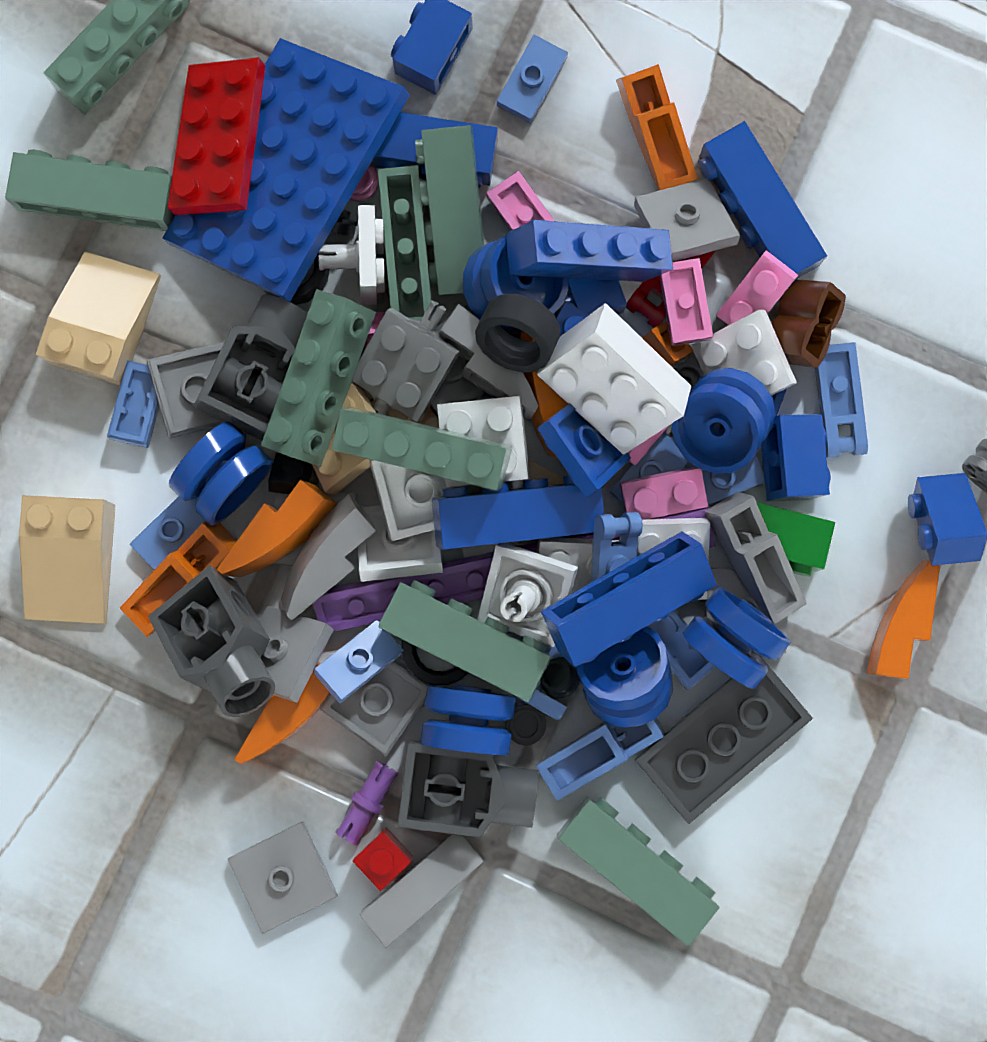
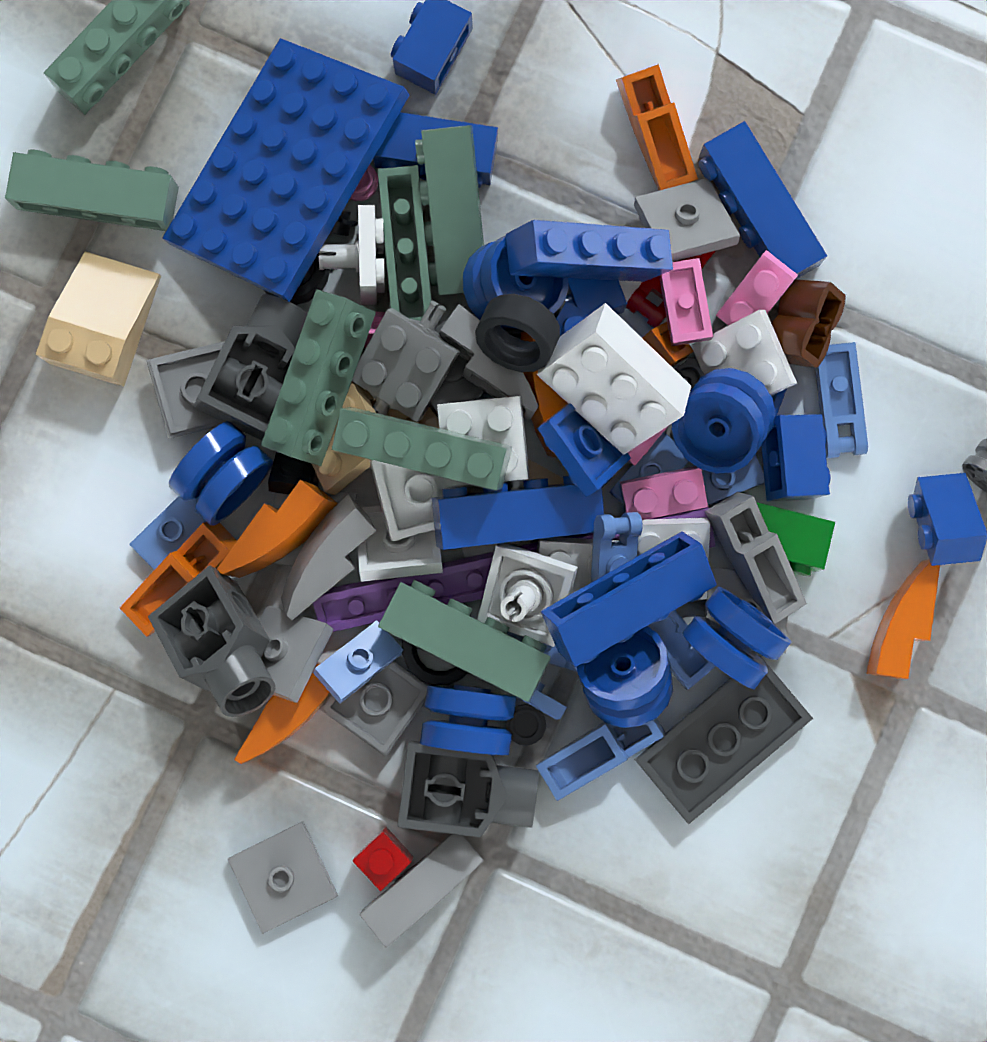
tan slope [19,495,116,624] -> none
medium blue plate [107,361,159,448] -> none
red plate [168,57,266,215] -> none
medium lavender pin [335,760,399,845] -> none
bright pink plate [486,171,555,231] -> none
medium blue plate [497,35,568,124] -> none
black plate [540,657,580,698] -> none
sand green brick [557,796,720,947] -> none

